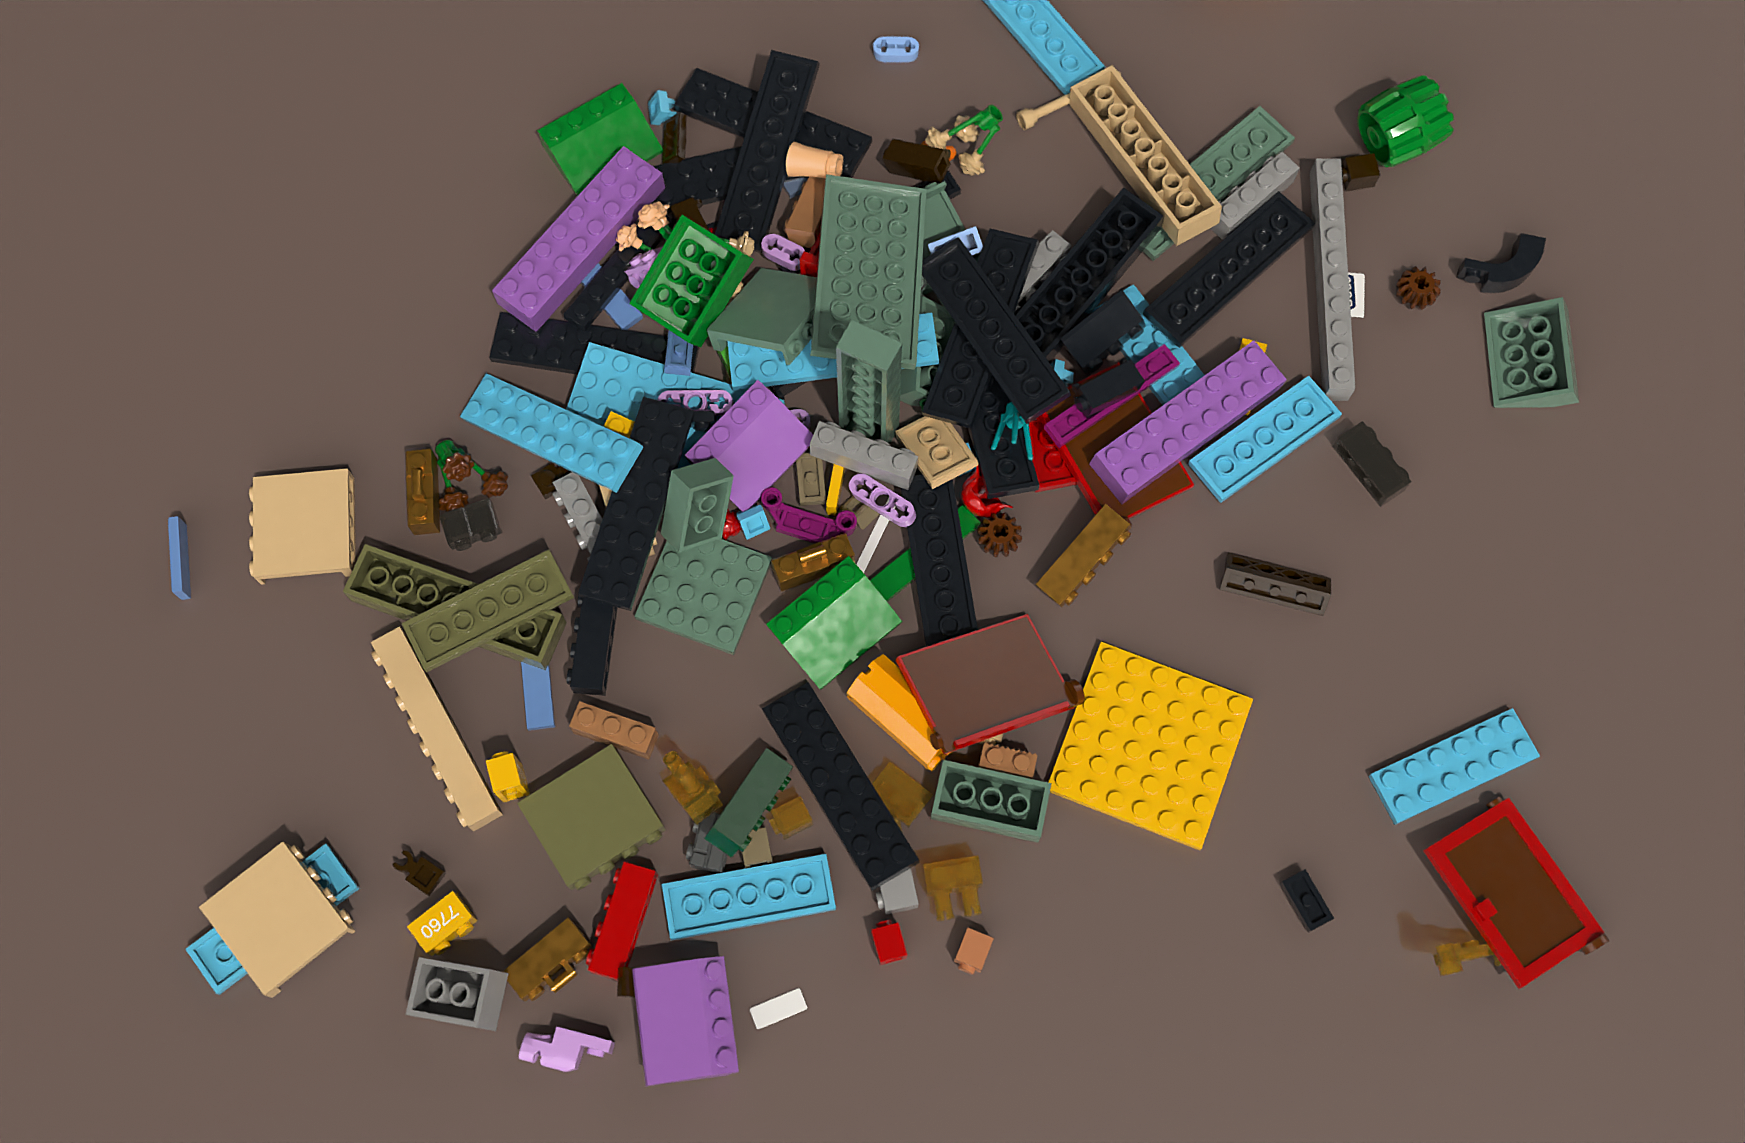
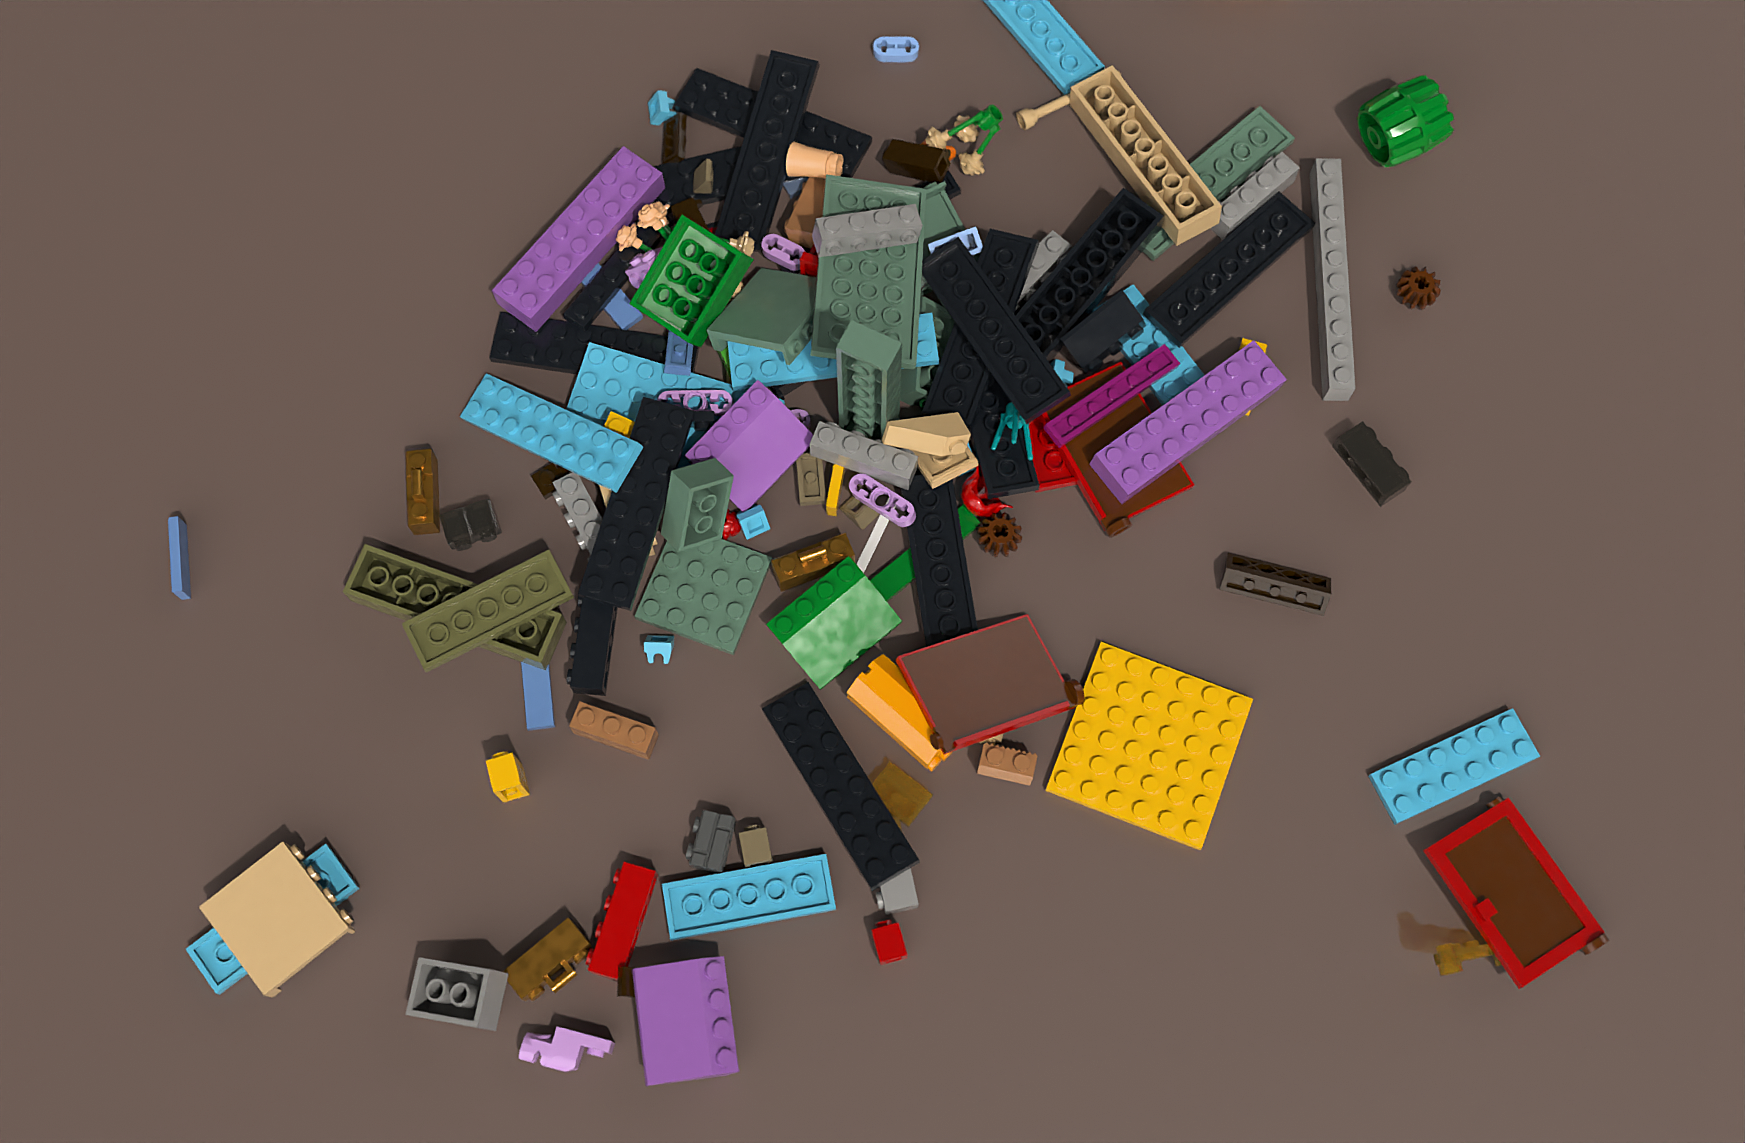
tan panel [249,468,356,585] -> none
tan brick [371,626,503,831] -> none
dark brown plate [393,850,446,896] -> none
yellow brick [407,891,478,956] -> none
reddish brown plant [435,440,508,515] -> none
olive panel [517,744,666,890] -> none
green slope [537,83,663,196] -> none
clear yellow brick [663,751,723,825] -> none
dark green brick [704,748,793,858] -> none
white sticker [750,988,807,1029] -> none
magenta plate [761,487,857,544] -> none
clear yellow brick [769,796,813,840] -> none
clear yellow brick [922,855,983,921] -> none
sand green brick [931,760,1052,843] -> none
nougat brick [954,928,994,975] -> none
pearl gold brick [1036,504,1131,607] -> none
black brick [1072,358,1145,418] -> none
medium azure plate [1188,376,1342,503] -> none
black plate [1280,869,1335,933] -> none
dark brown brick [1341,153,1380,192] -> none
white sticker [1348,273,1365,318] -> none
black arch [1457,233,1546,293] -> none
sand green slope [1484,297,1579,408] -> none
none -> medium azure tile [644,635,674,664]
none -> dark tan slope [693,159,713,193]
none -> light grey brick [812,204,923,258]
none -> tan slope [881,412,971,456]

